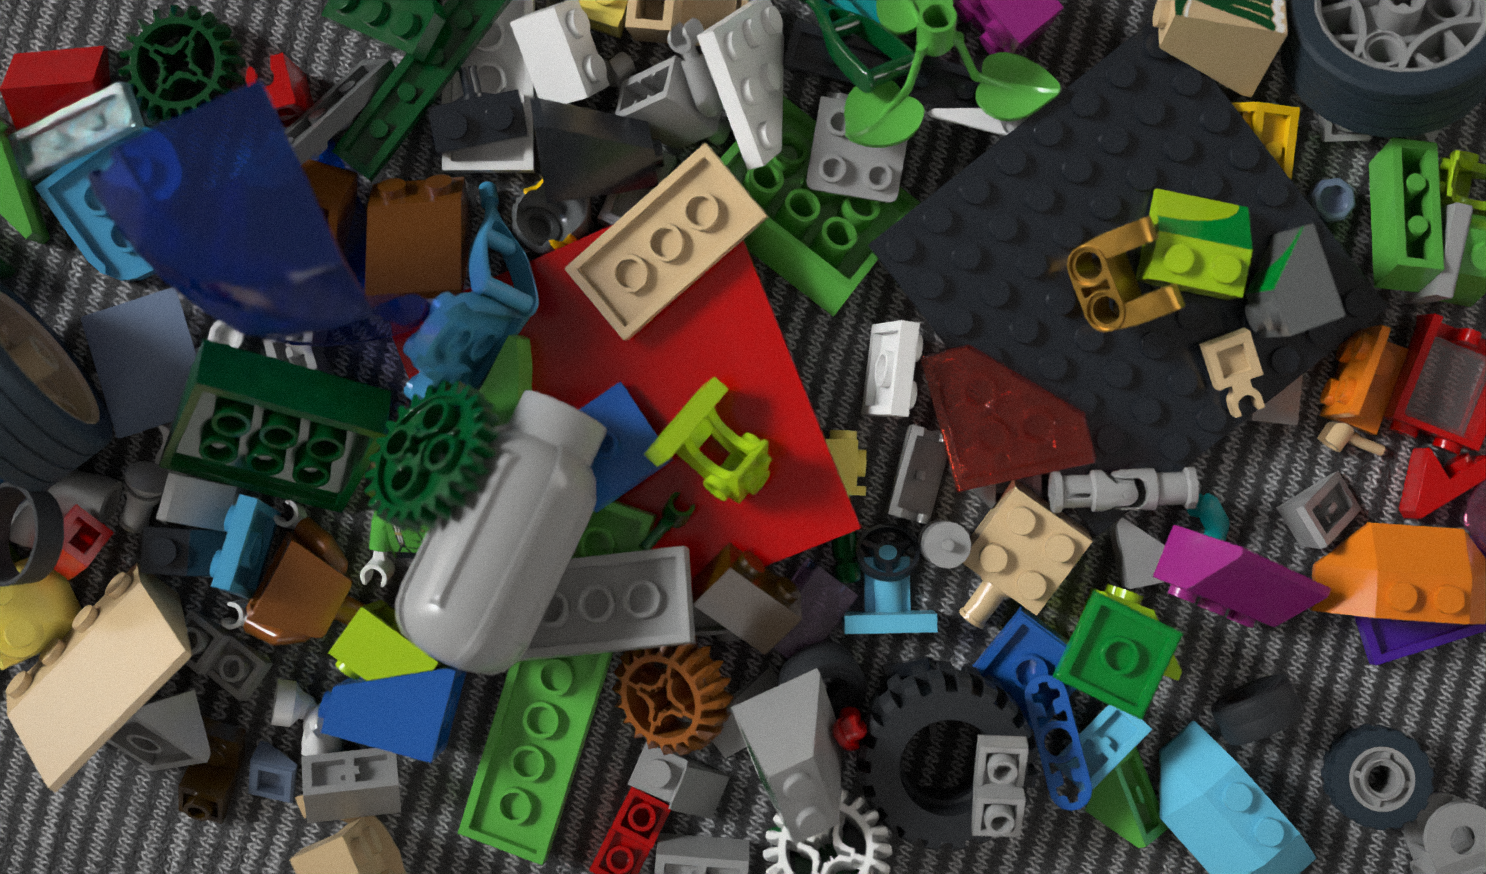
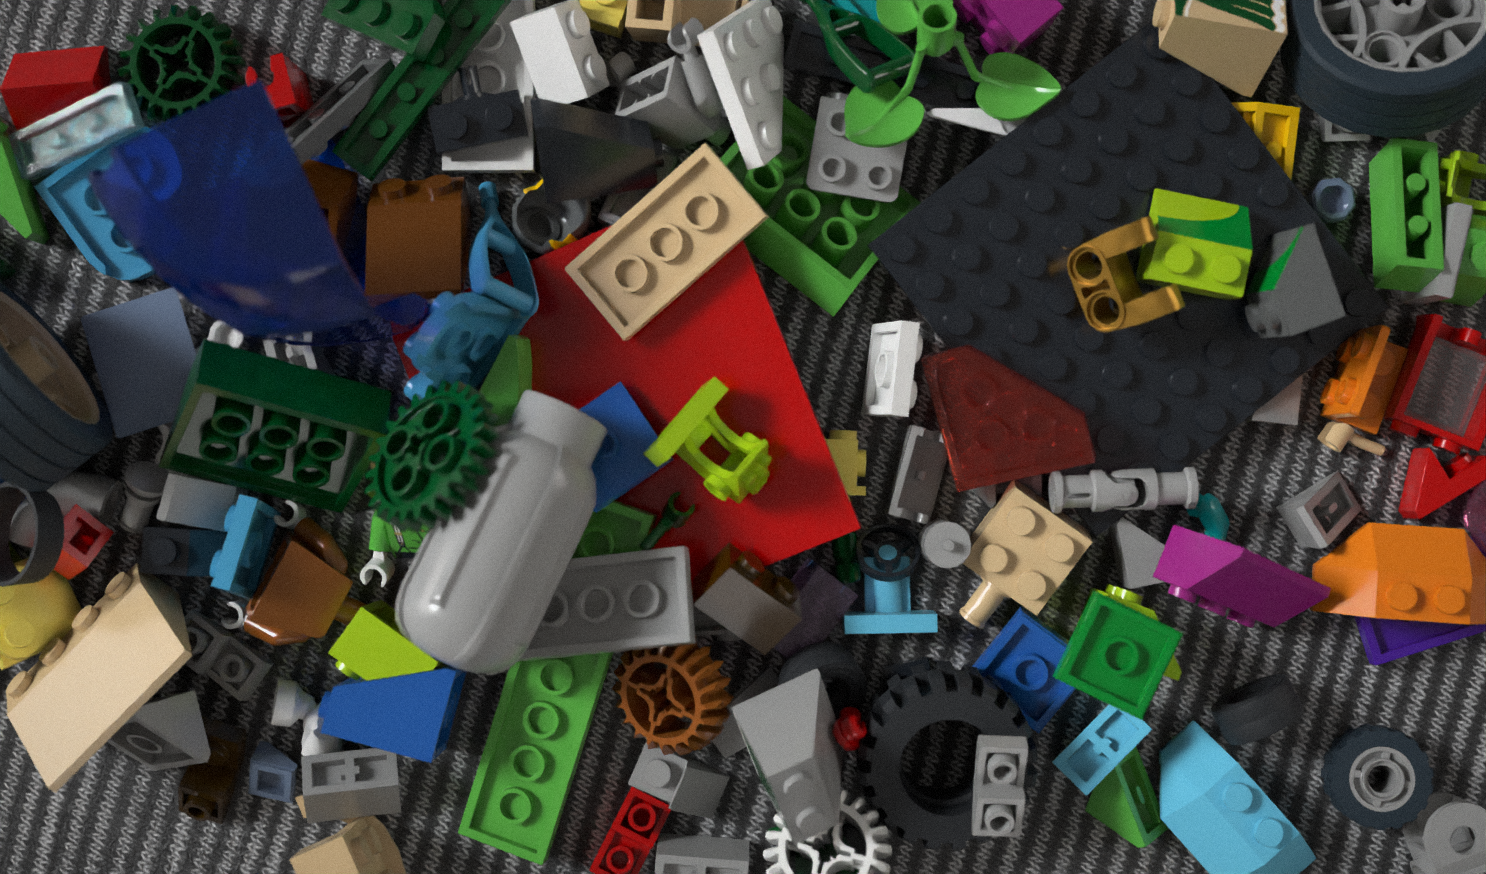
blue beam [1025,675,1093,810] -> none
tan plate [1200,328,1265,418] -> none

